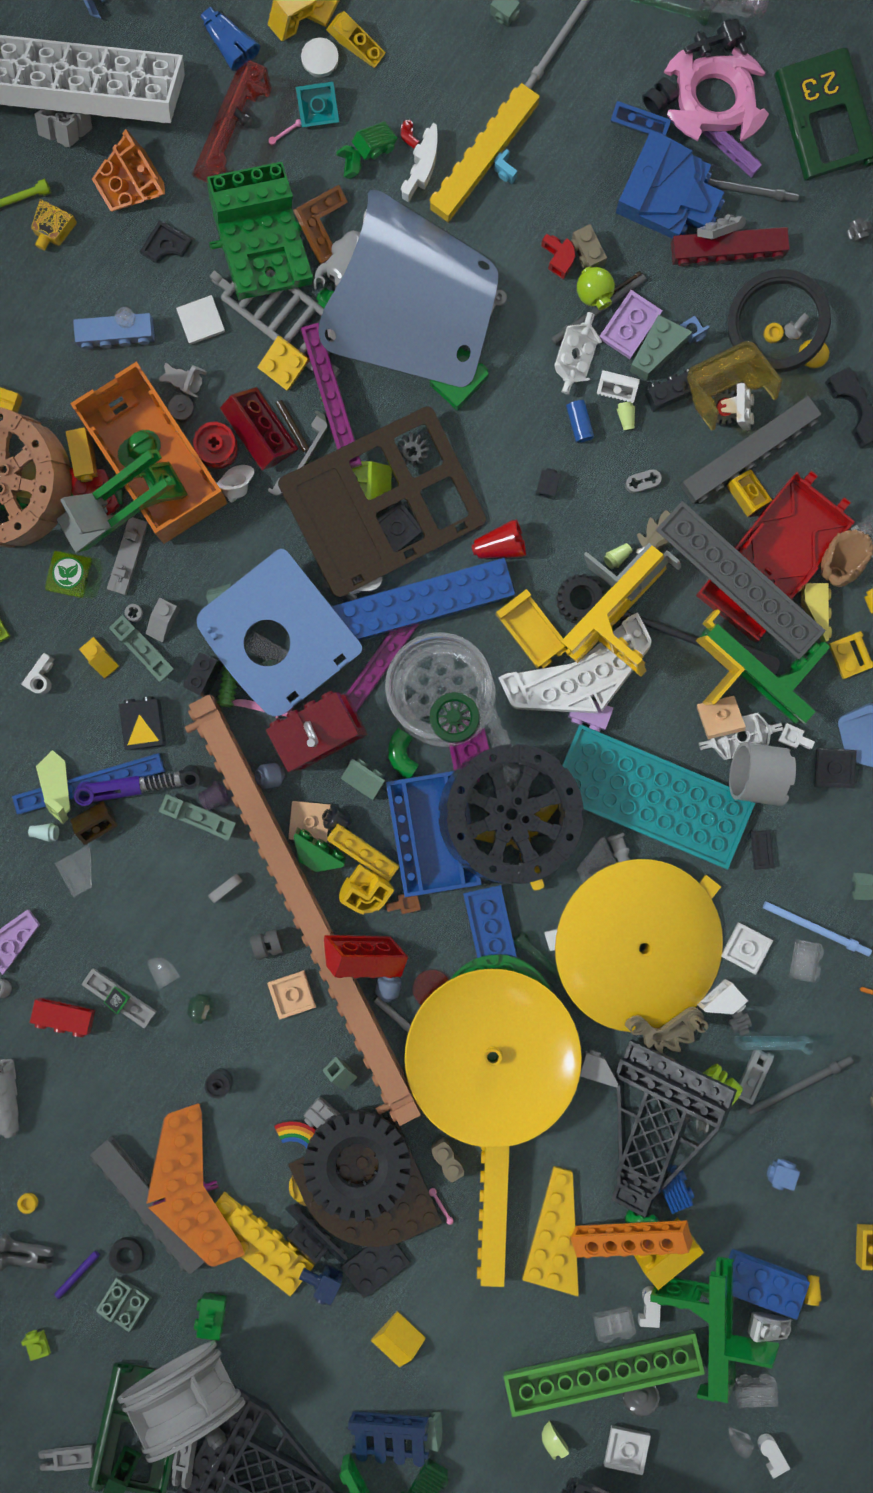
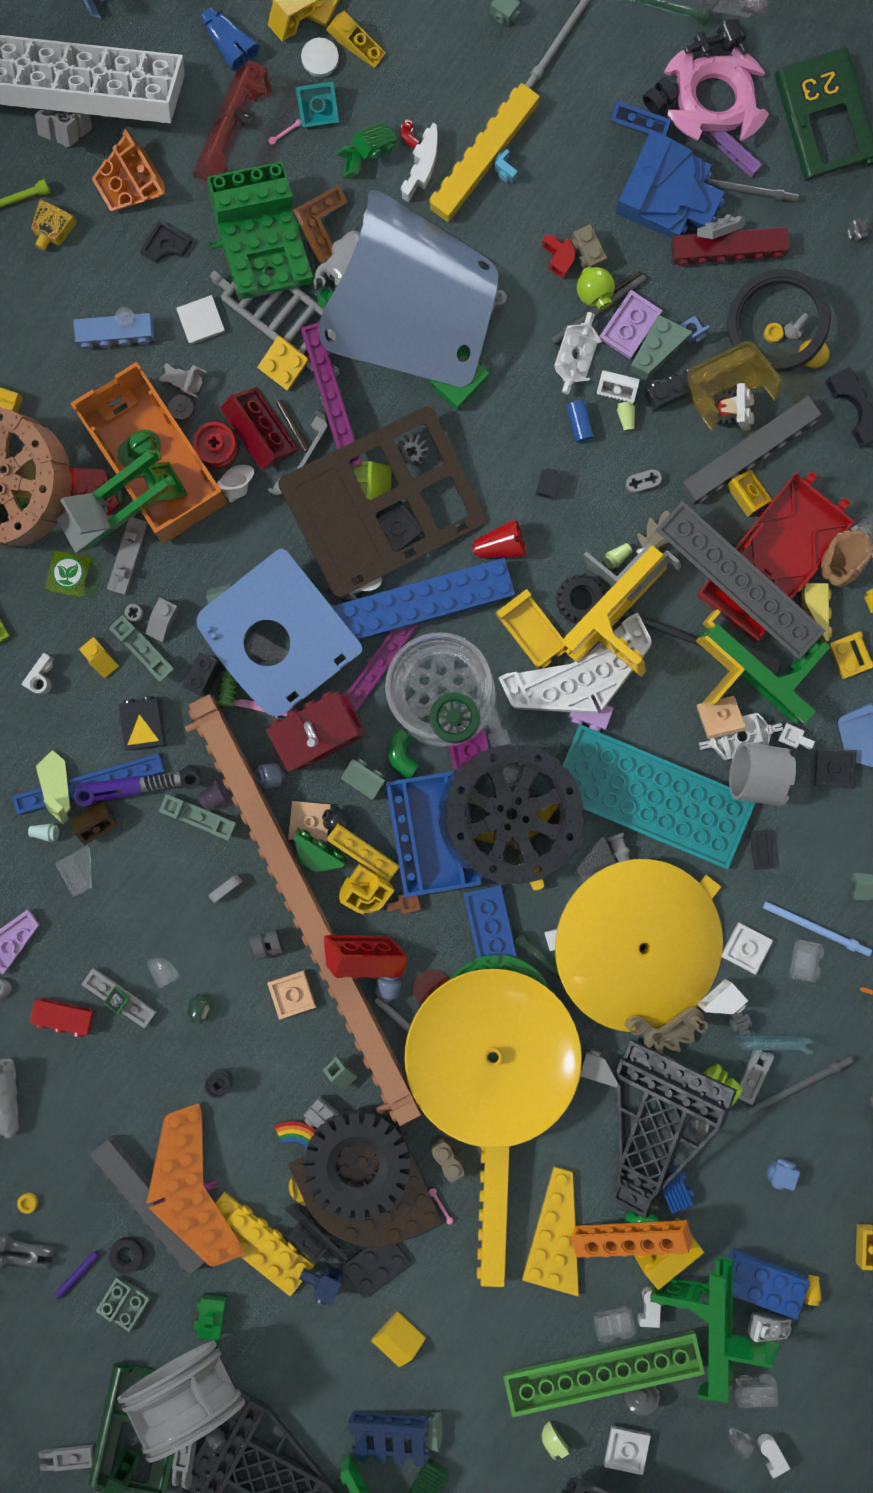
lime bracket [21,1330,51,1361] -> none
yellow slope [66,427,97,482] -> none

